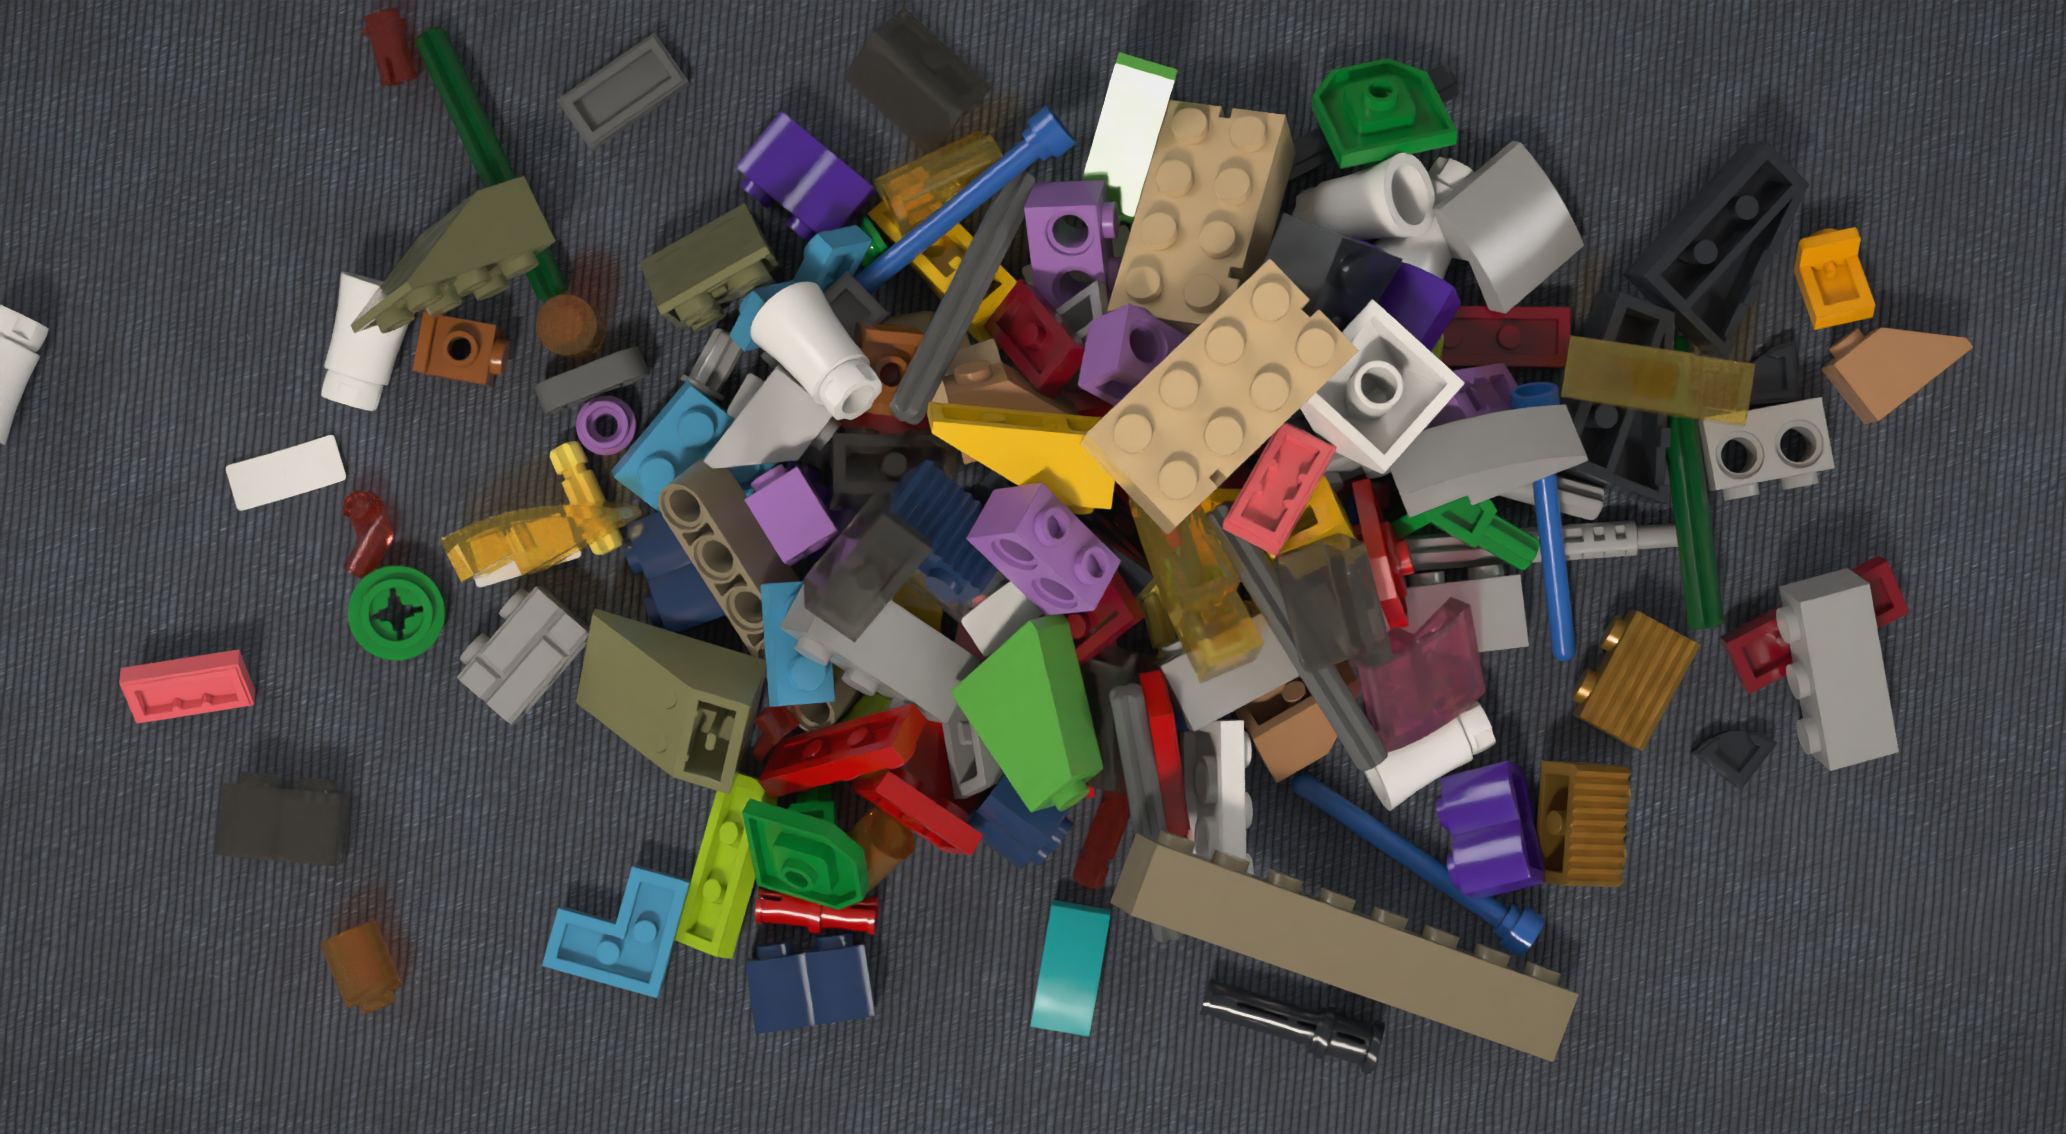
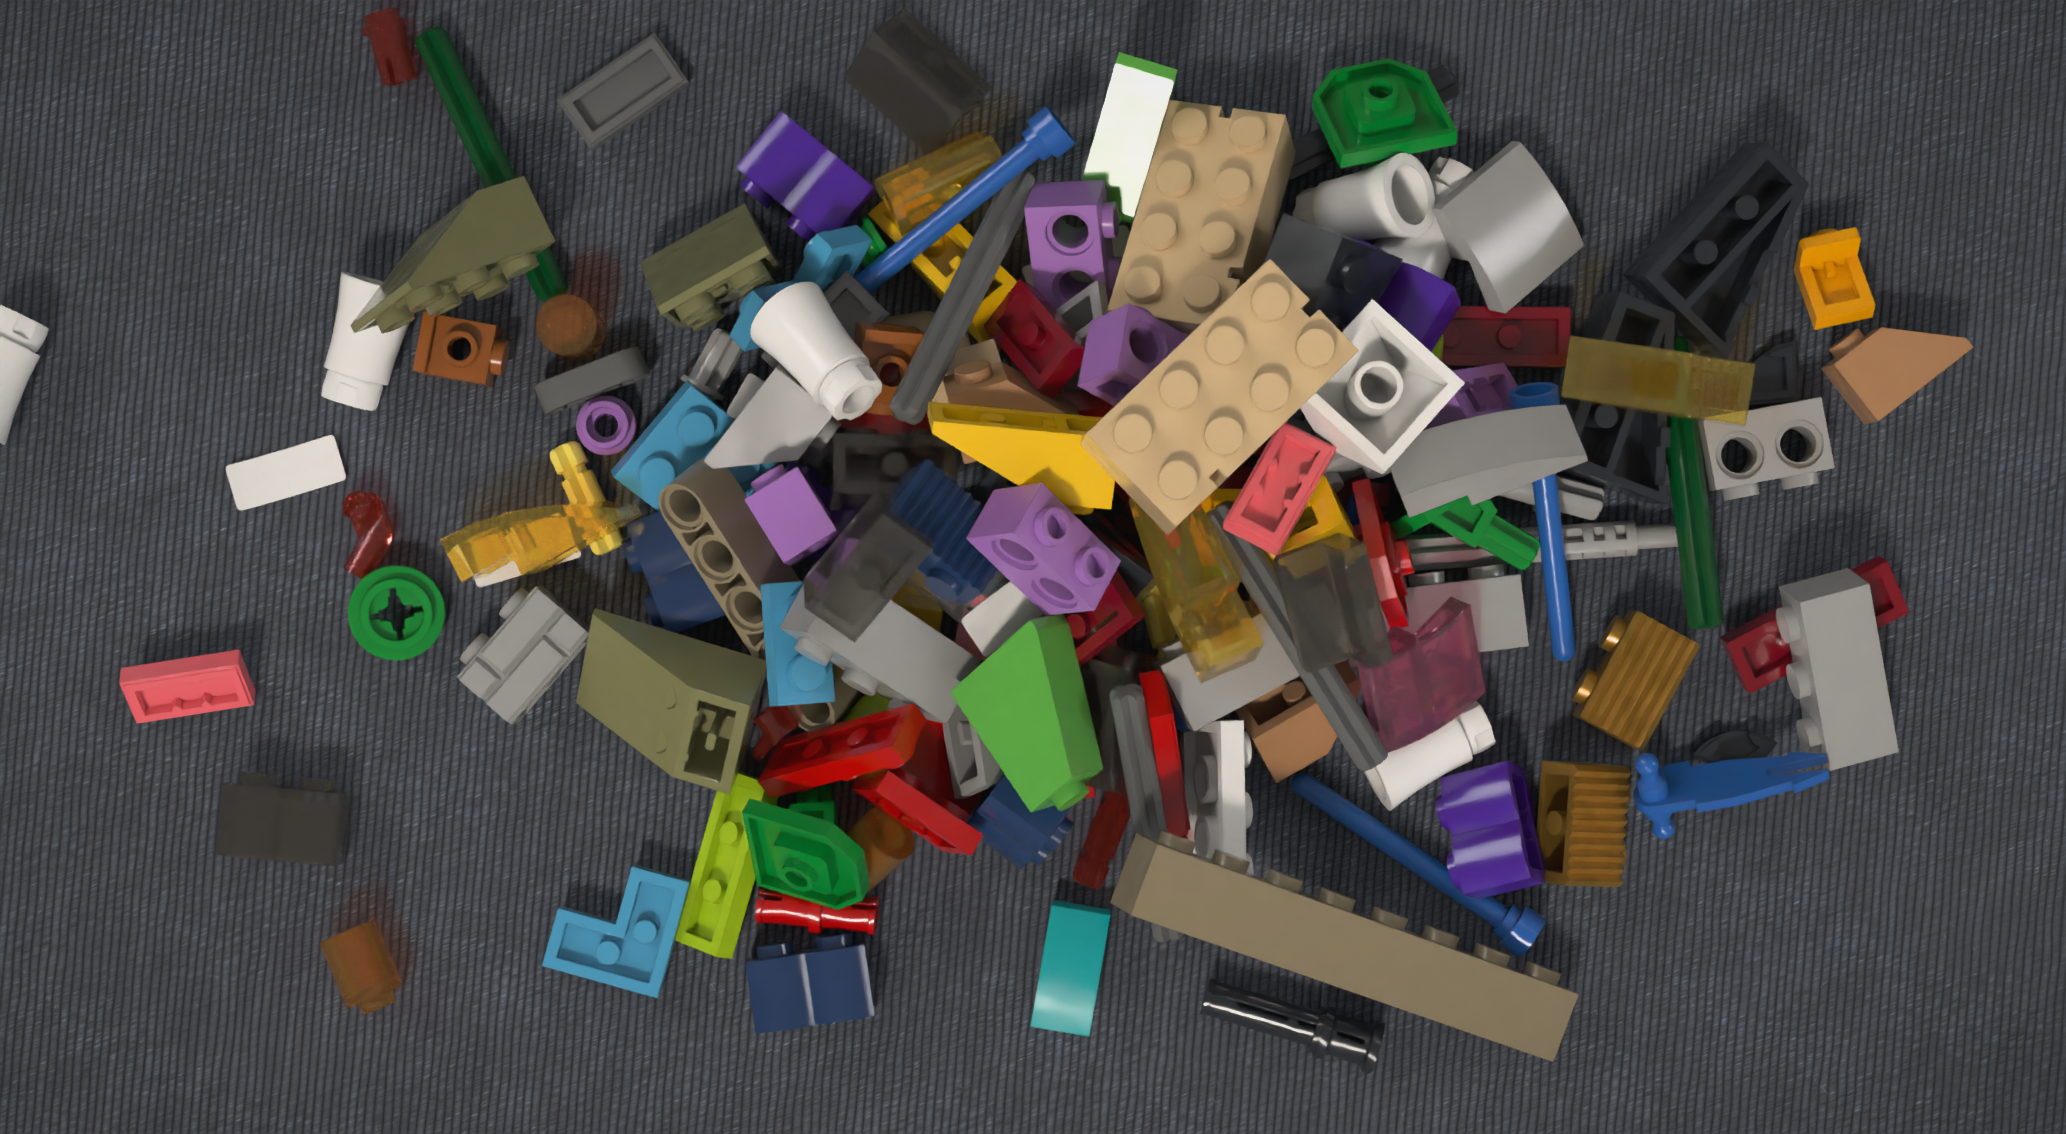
none -> blue piece [1633,752,1830,839]

